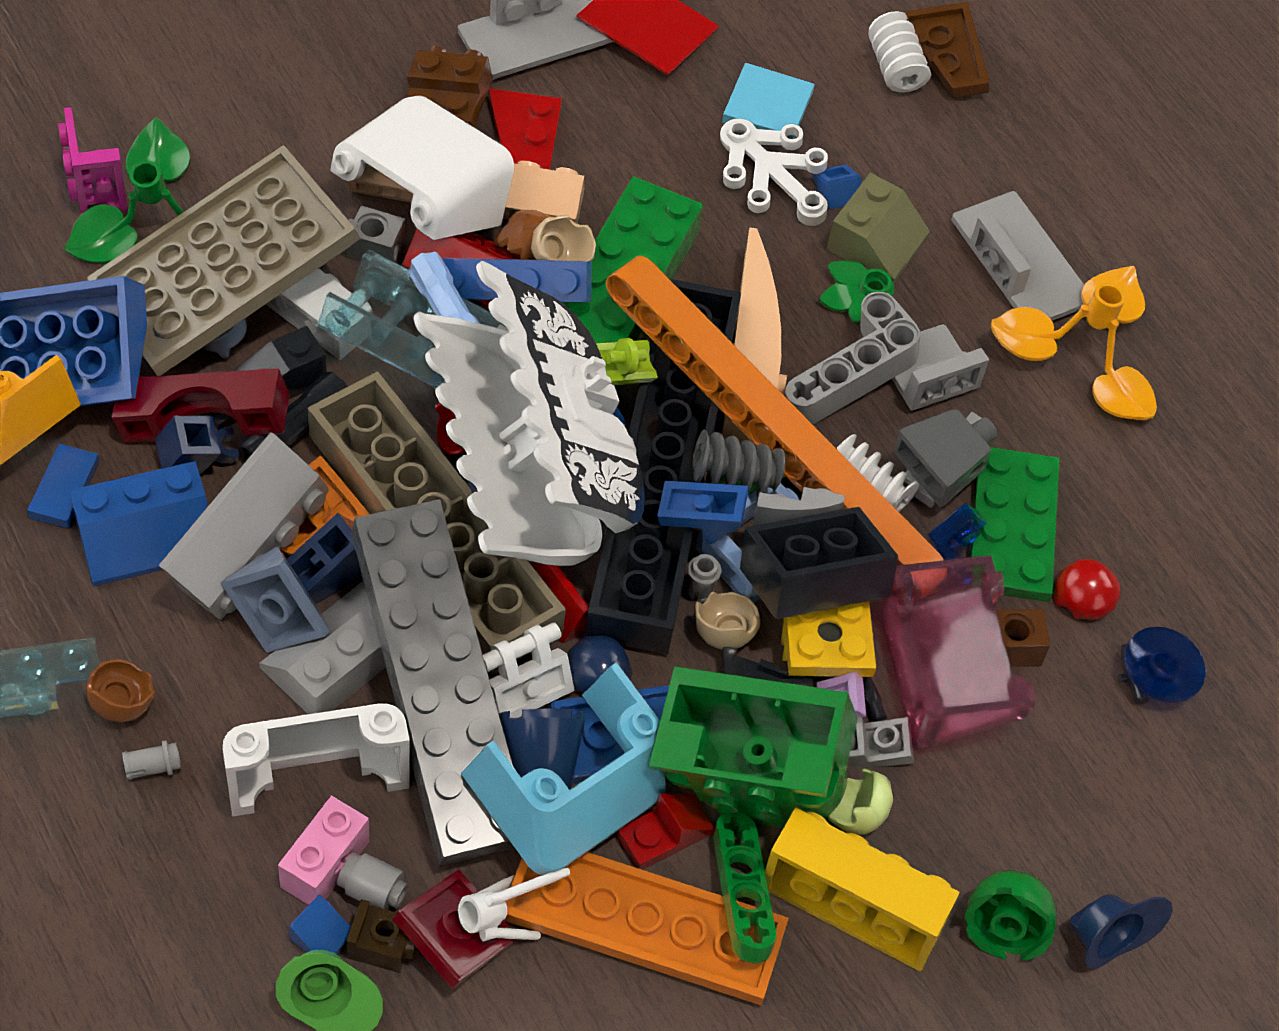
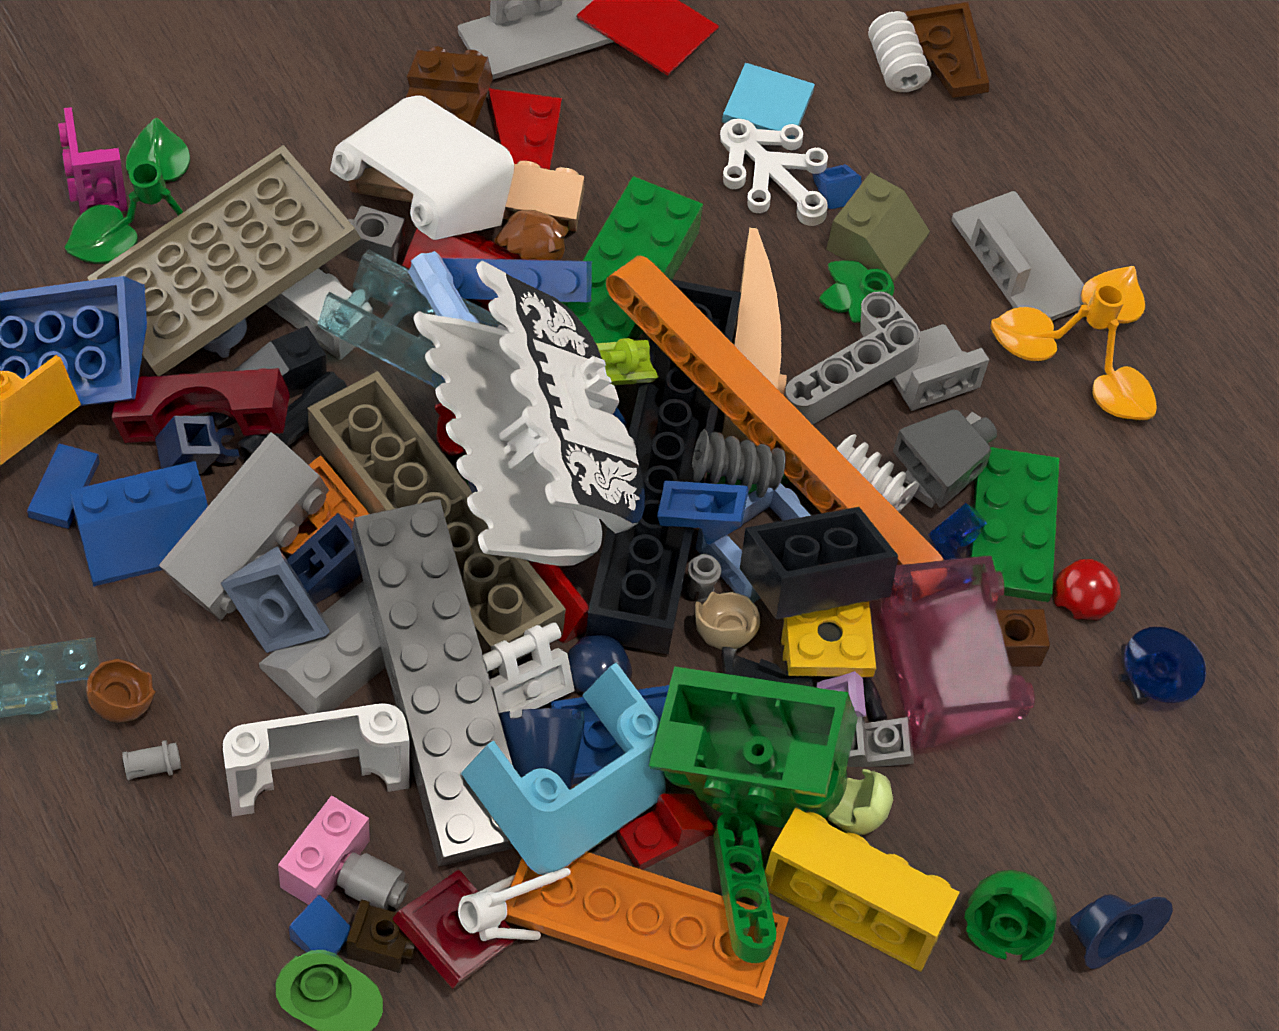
tan hair [531,215,596,261] -> none
light grey slope [753,487,845,526] -> none

